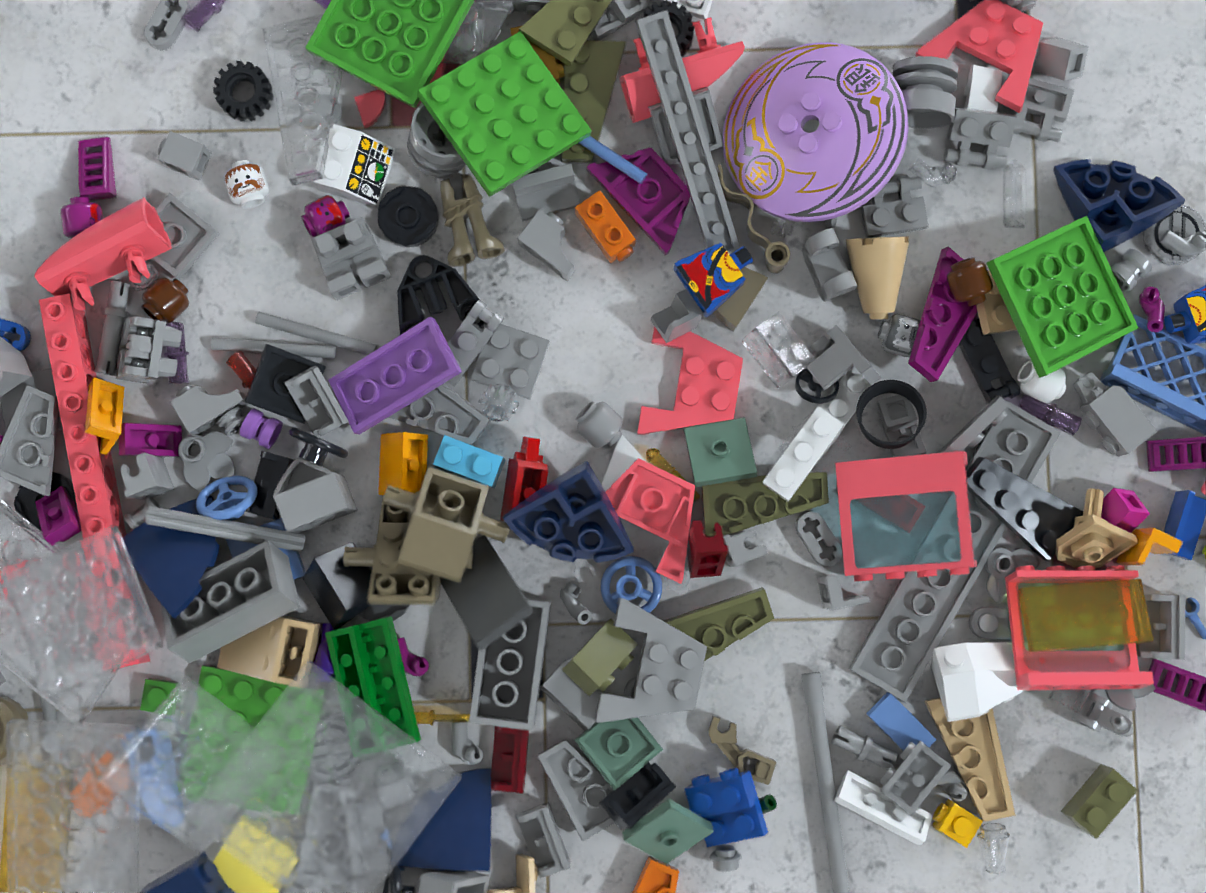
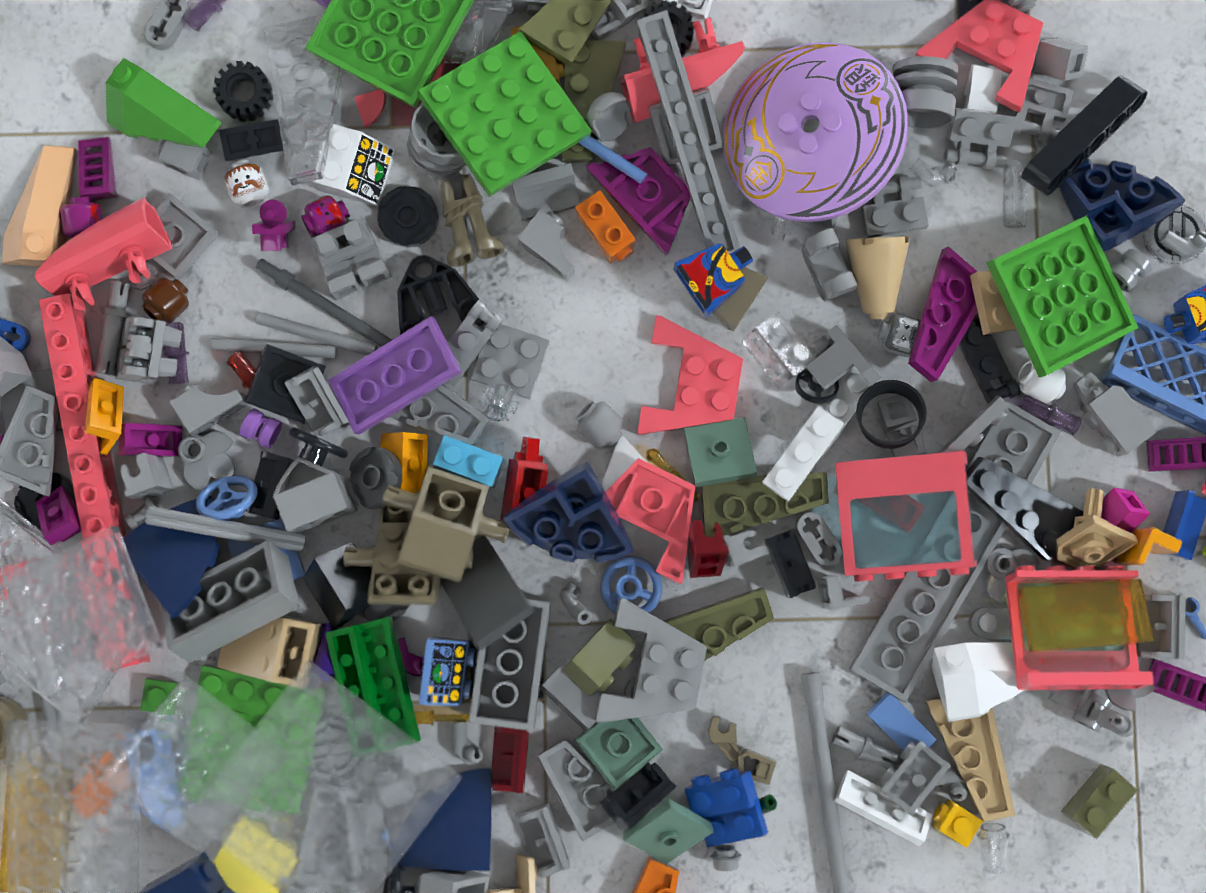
light grey bush [217,407,246,436] -> none
light grey panel [651,289,703,343] -> none
dark tan flag [717,164,790,273] -> none
reddish brown head [946,257,993,306] -> none
magenta arm [1139,286,1165,332] -> none
none -> light nougat wedge [1,145,76,267]
none -> bright green wedge [105,57,222,148]
none -> black hinge [219,119,290,161]
none -> magenta hips [252,199,295,251]
none -> dark grey bar [255,258,392,347]
none -> dark grey tile [347,447,402,509]
none -> slope [419,636,476,706]
none -> light grey hair [586,92,632,142]
none -> black hinge [764,529,816,598]
none -> black beam [1021,75,1148,196]

